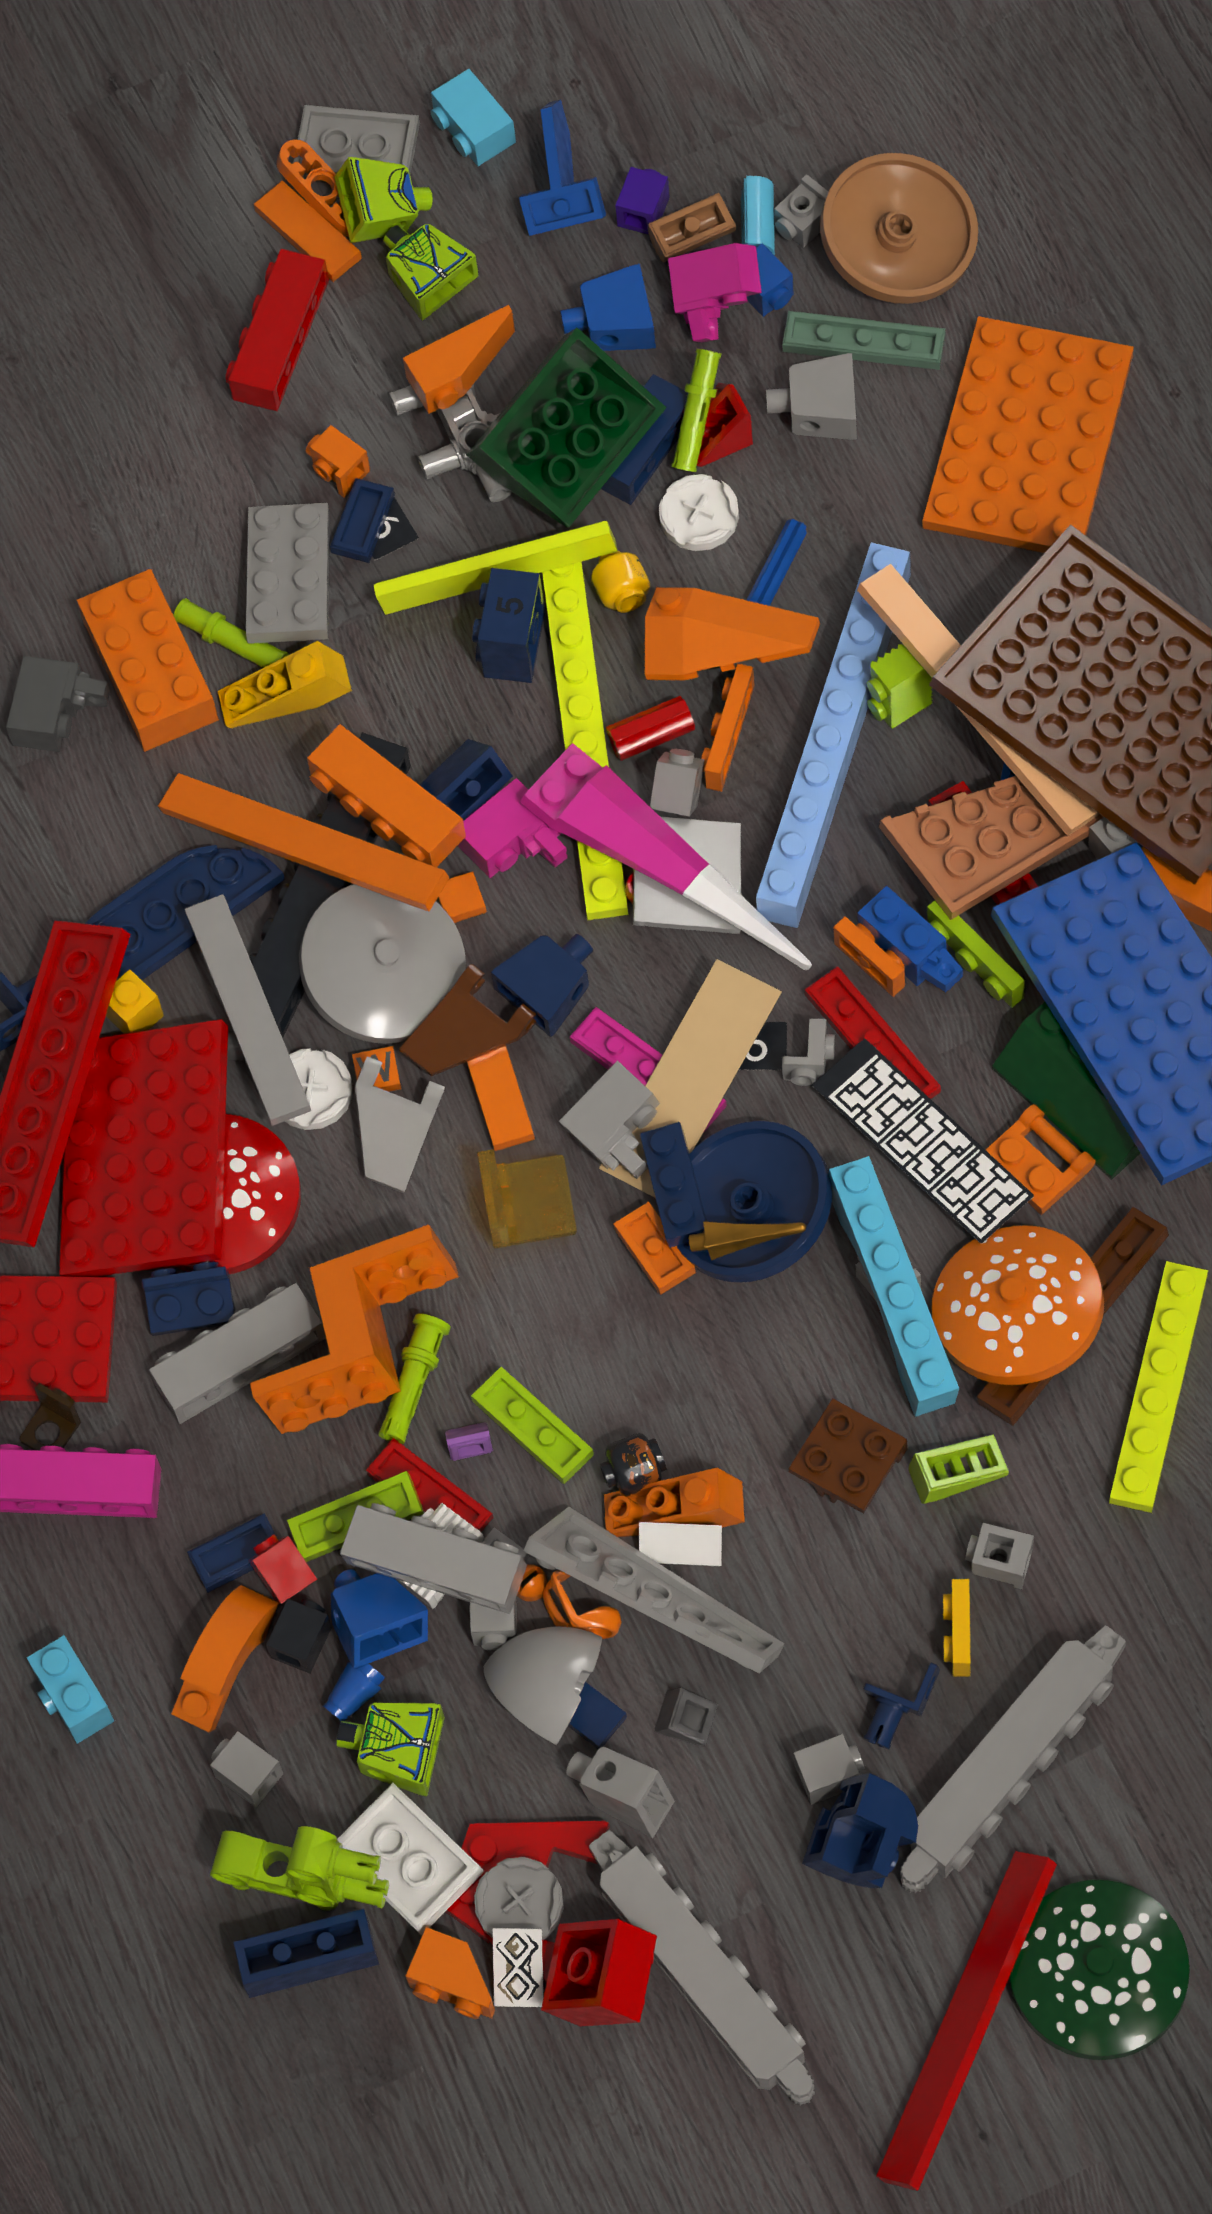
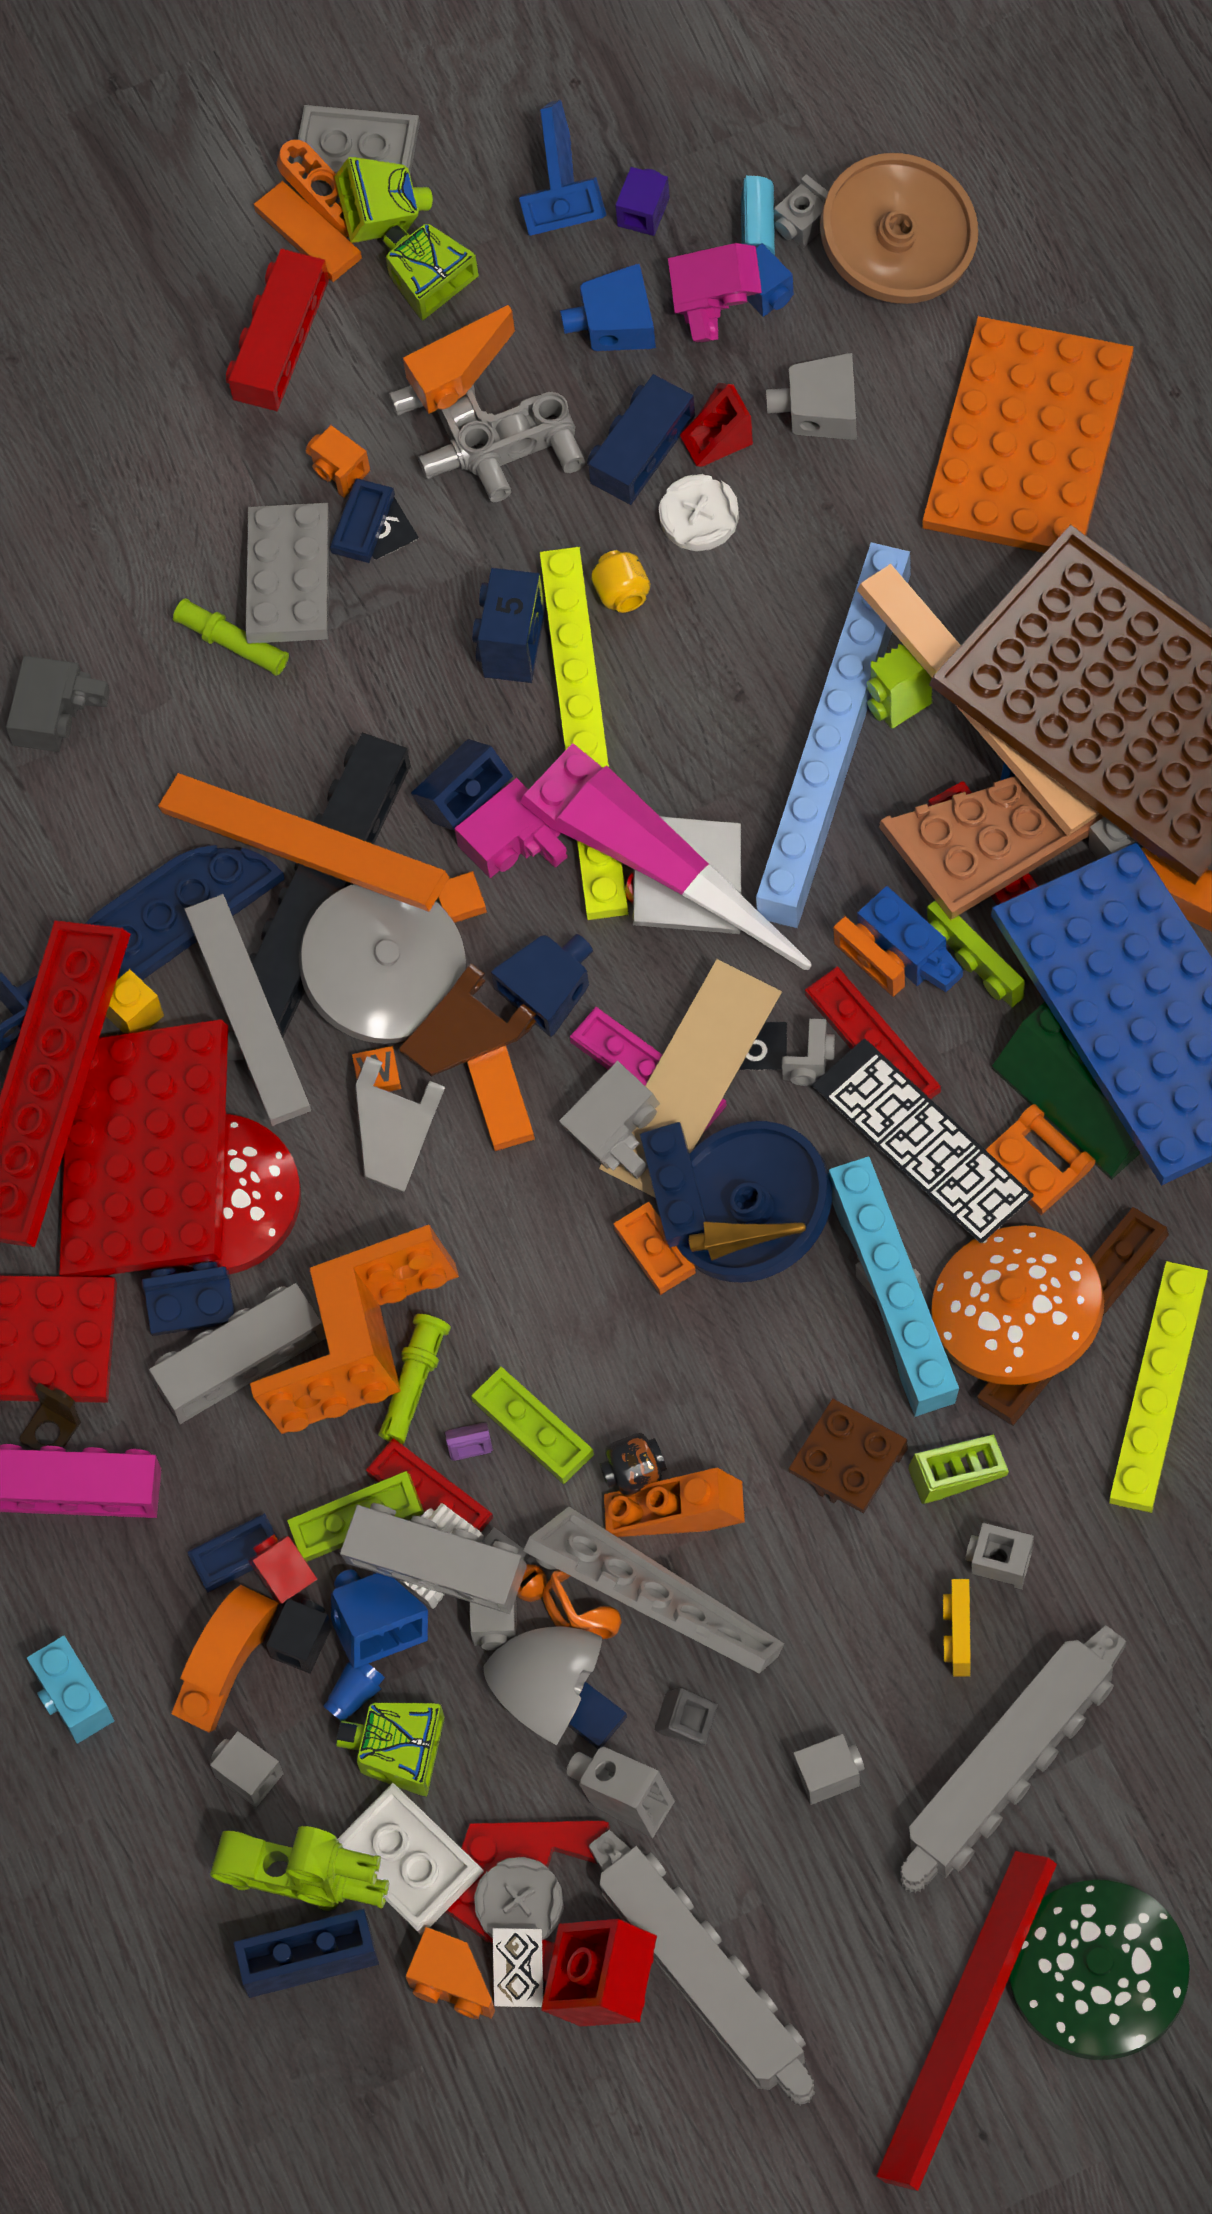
orange brick [77,569,219,752] -> none
yellow slope [218,641,352,728] -> none
white tile [285,1048,353,1130] -> none
orange brick [307,724,466,867] -> none
neon yellow tile [374,521,618,615] -> none
medium azure brick [430,69,516,166] -> none
dark green slope [466,327,667,528] -> none
clear yellow bracket [477,1149,577,1249] -> none
red axle [606,696,695,761] -> none
white sticker [639,1522,722,1566] -> none
orange wedge [645,587,820,680] -> none
medium nougat brick [648,193,736,262] -> none
light grey brick [650,749,705,817] -> none
lime pin [671,348,721,472] -> none
orange plate [701,663,755,792] -> none
blue axle [747,519,807,606] -> none
sand green tile [782,311,946,370] -> none
dark blue brick [802,1773,919,1888] -> none
dark blue bracket [863,1662,940,1750] -> none

